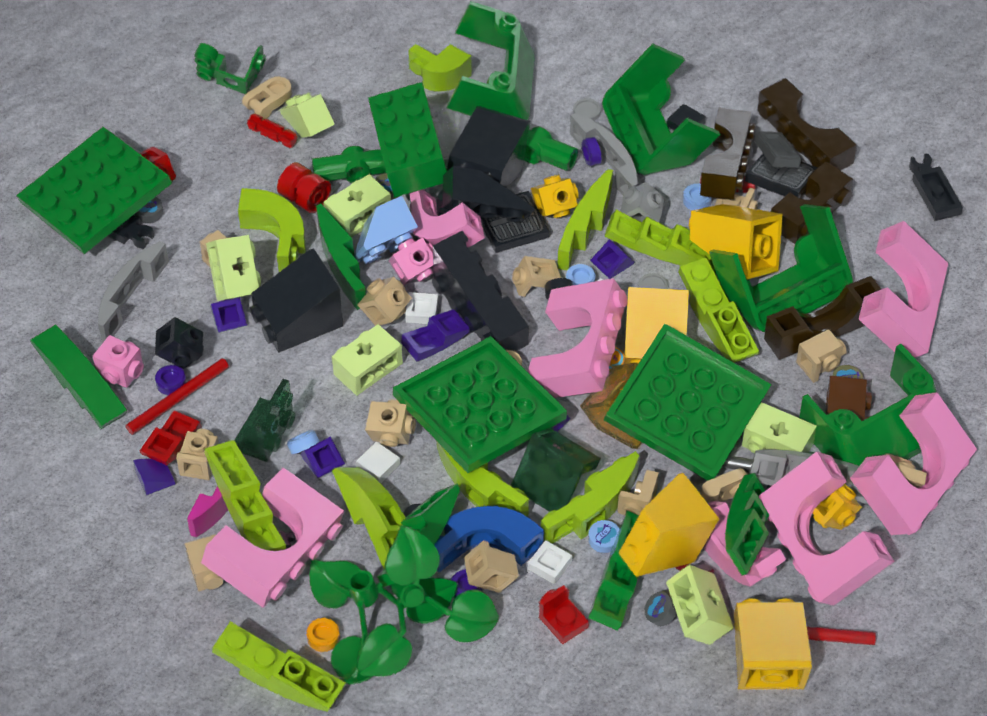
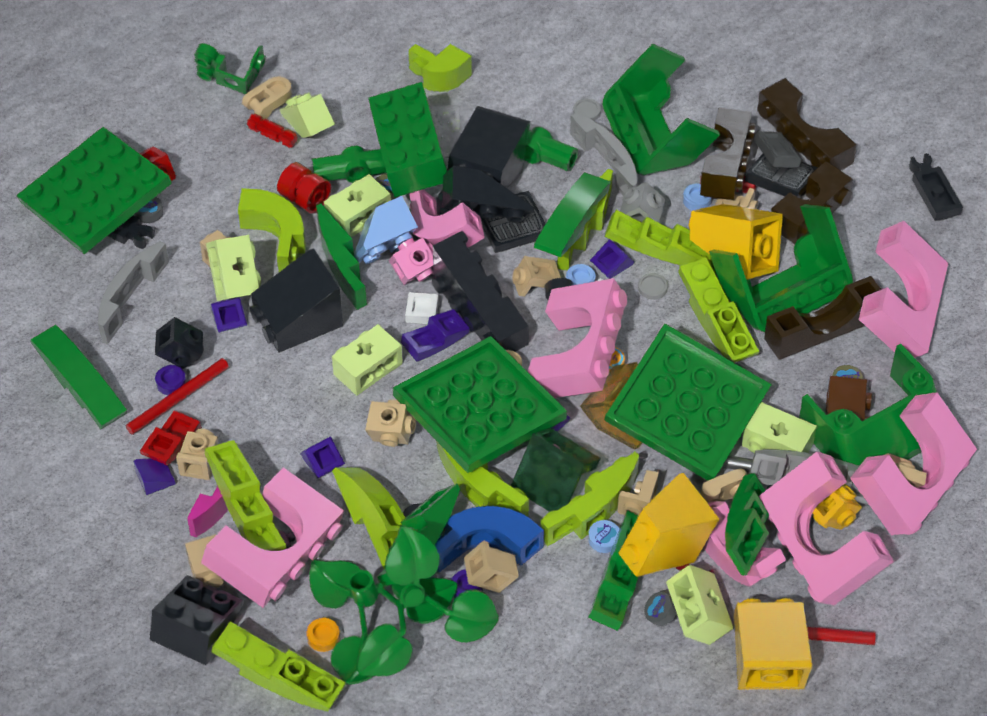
bright pink brick [92,335,144,388] -> none
clear green bracket [234,378,296,462] -> none
light blue tile [287,430,319,454] -> none
white tile [356,441,400,483] -> none
tan brick [358,276,412,326] -> none
green windscreen [447,1,535,120] -> none
white tile [528,540,572,585] -> none
yellow brick [531,174,579,218] -> none
red bracket [539,585,589,645] -> none
dark purple tile [582,137,601,167] -> none
yellow slope [624,287,689,369] -> none
black tile [667,103,706,131] -> none
tan brick [796,330,846,383] -> none
none -> black slope [149,575,243,665]
none -> green slope [534,172,611,258]

